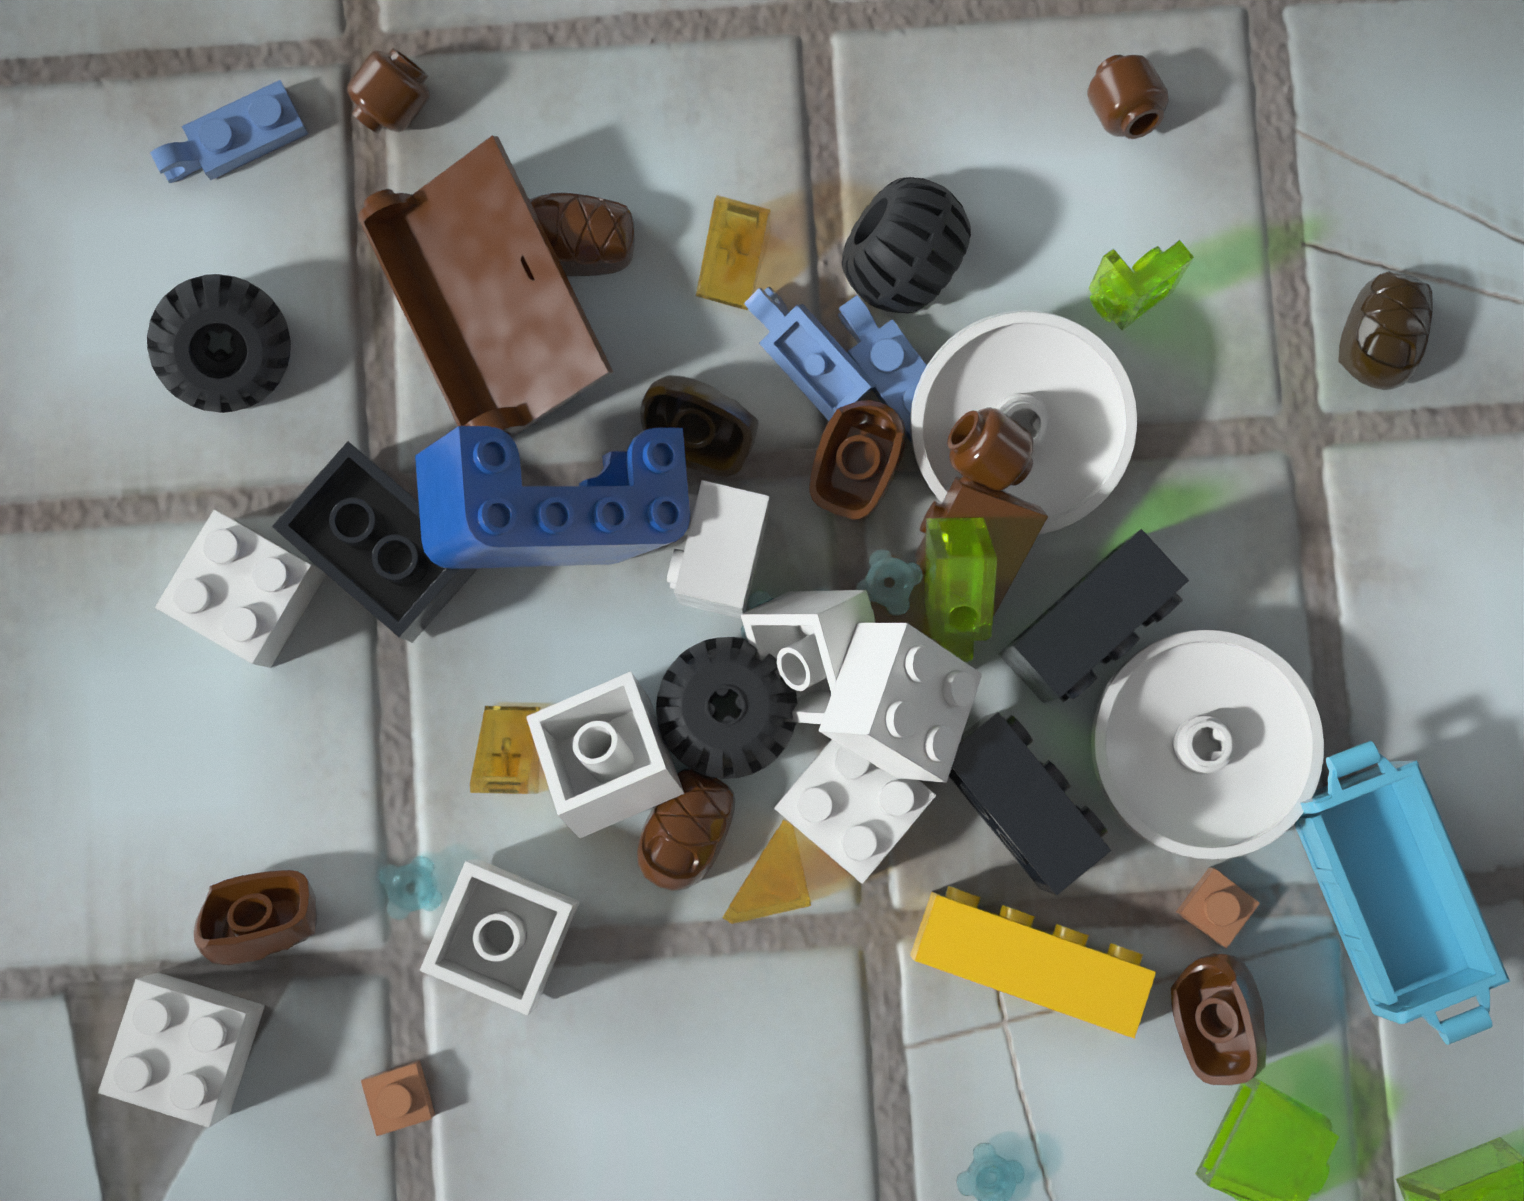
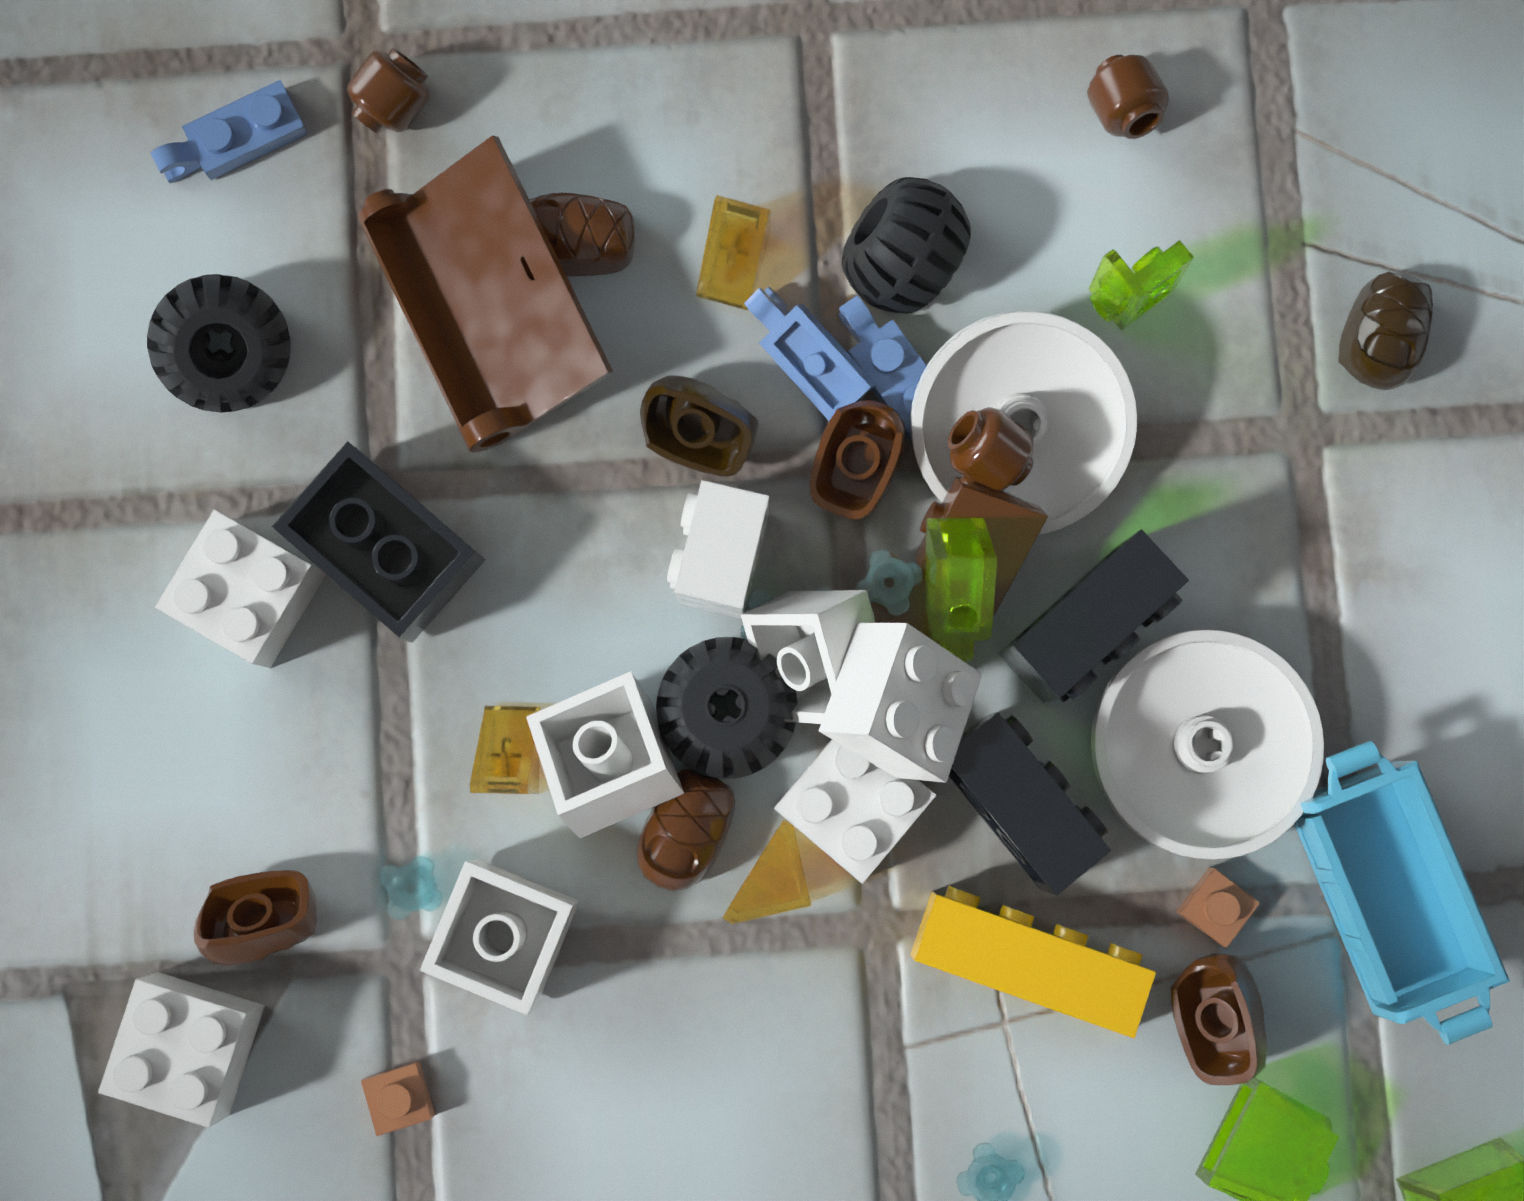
blue windscreen [415,426,690,569] -> none

